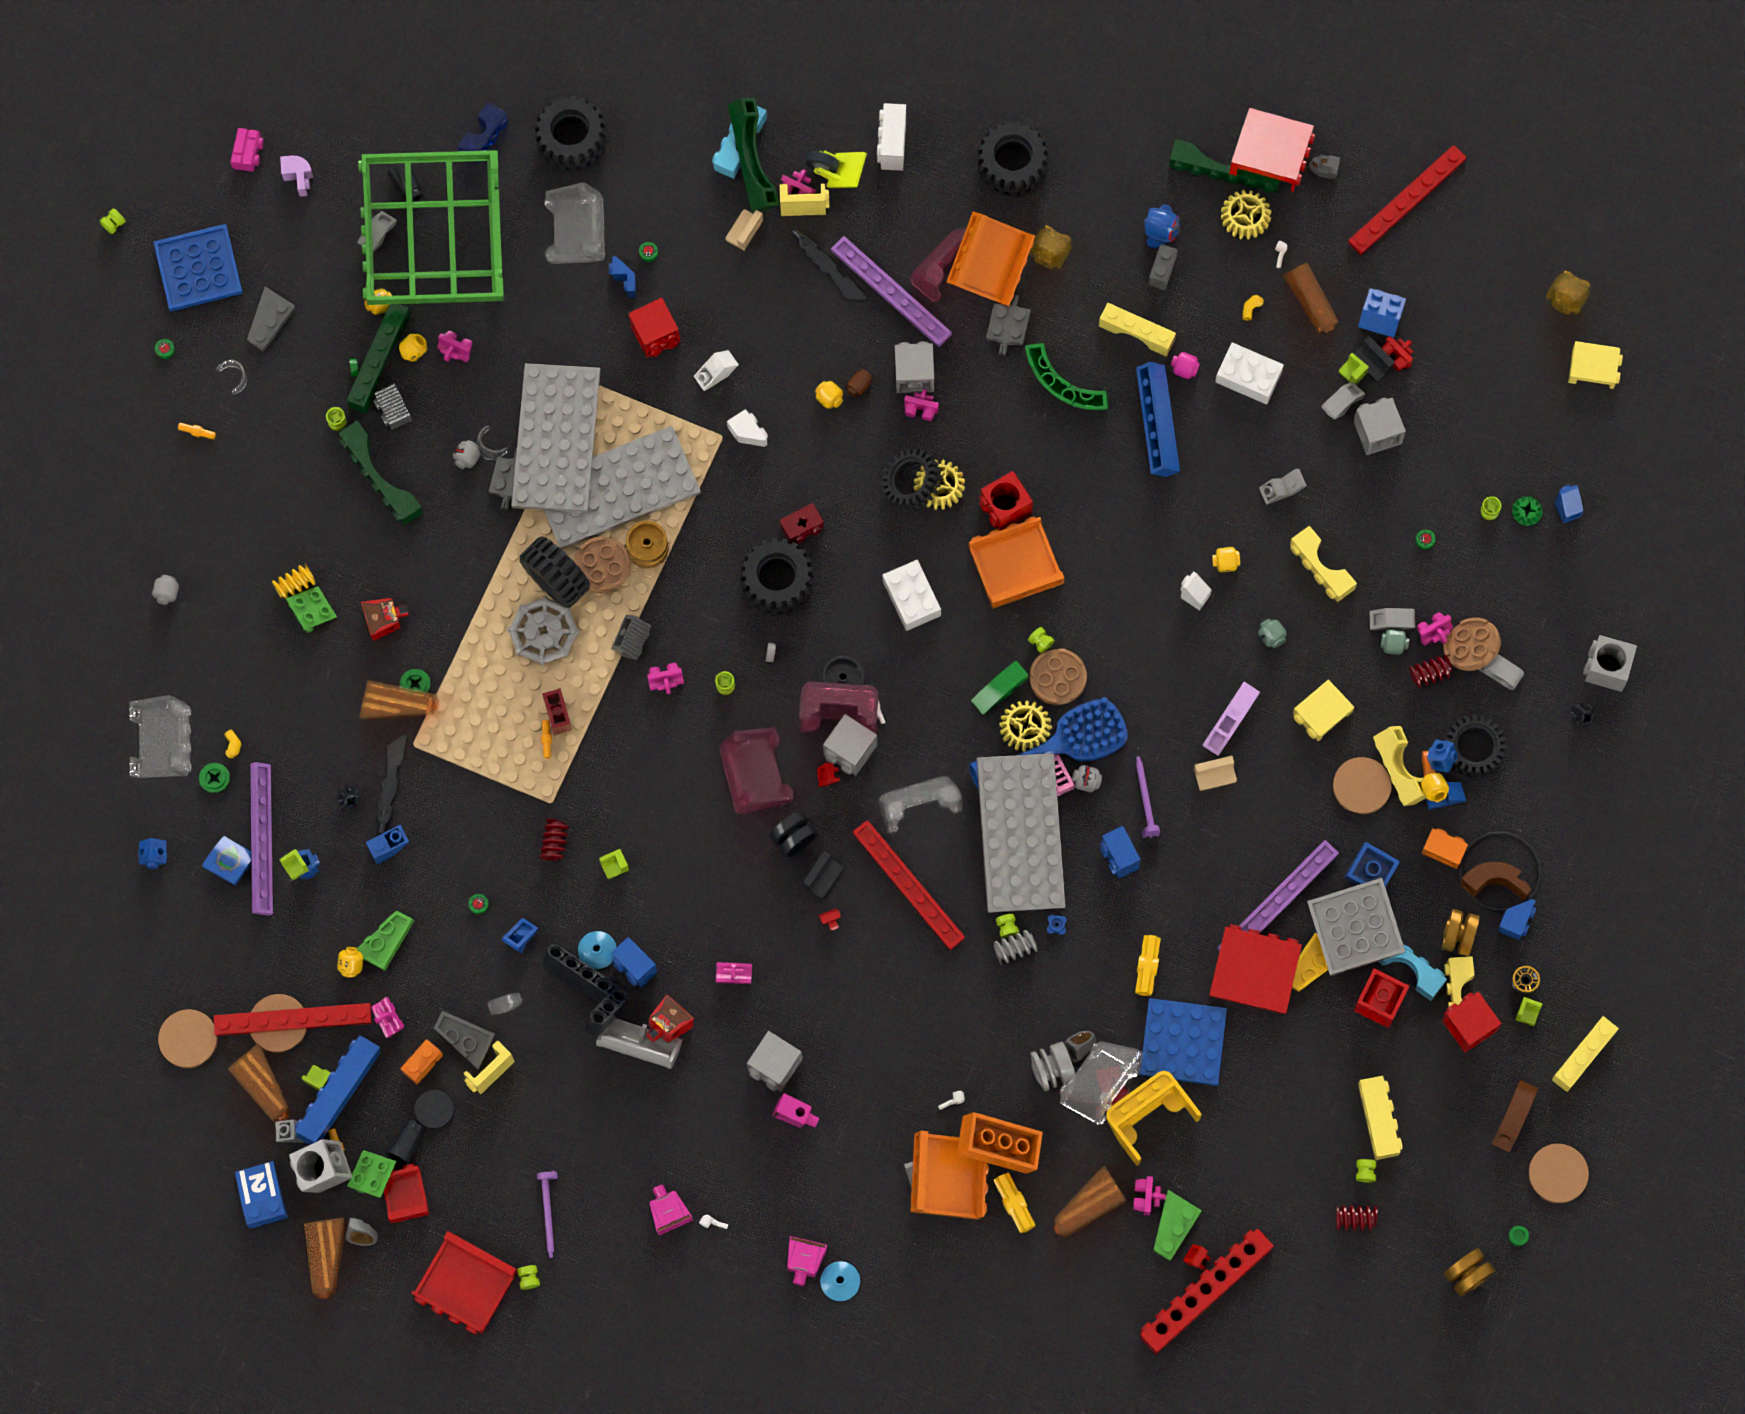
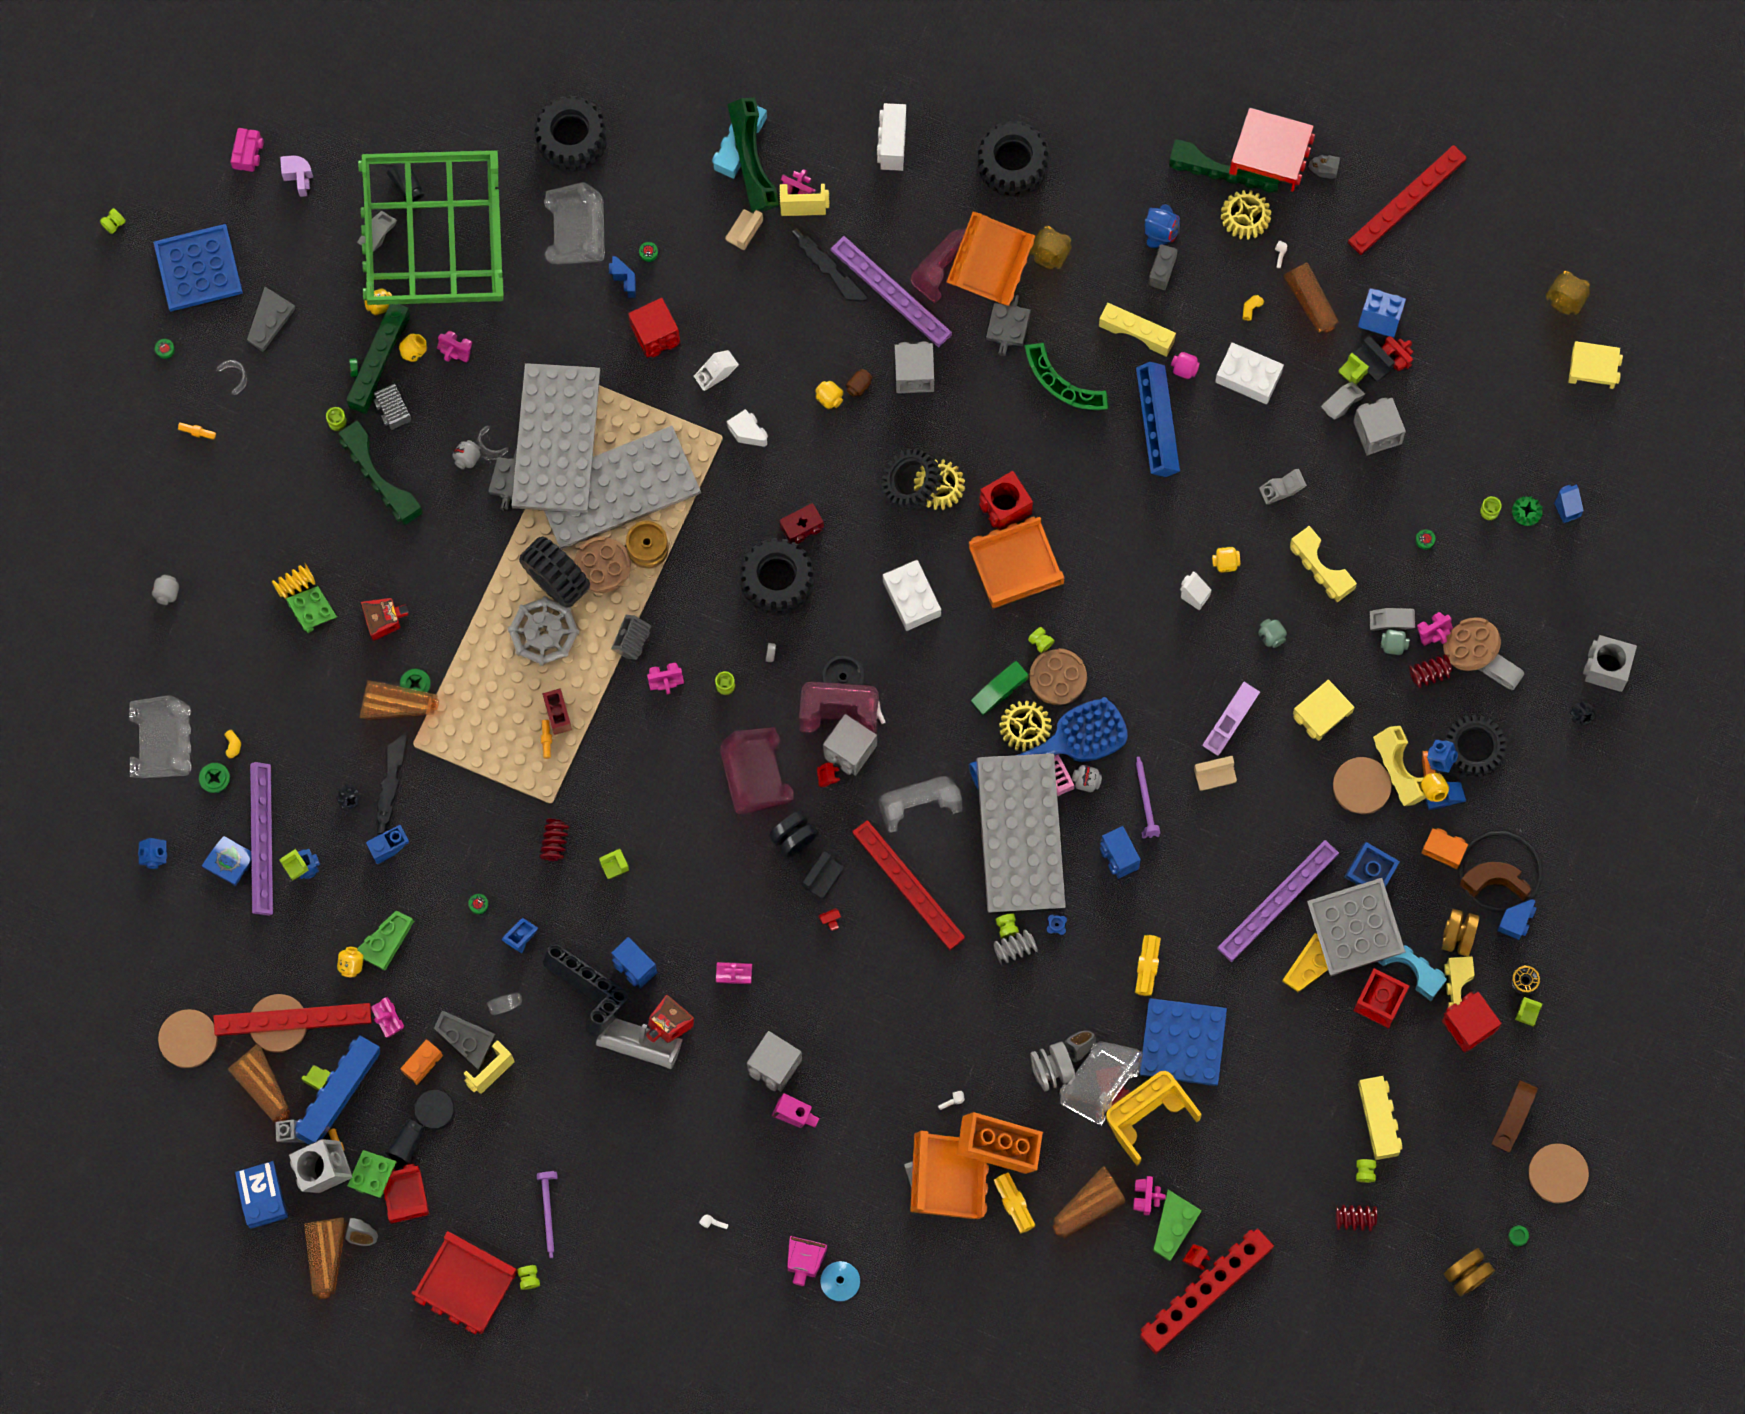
clear blue arch [458,102,508,164] -> none
dark azure dish [578,931,617,970] -> none
dark pink torso [650,1185,693,1236] -> none
neon yellow plate [805,151,867,188] -> none
dark pink hips [904,389,939,422] -> none
red panel [1209,924,1302,1014] -> none
light yellow arch [1552,1016,1619,1092] -> none

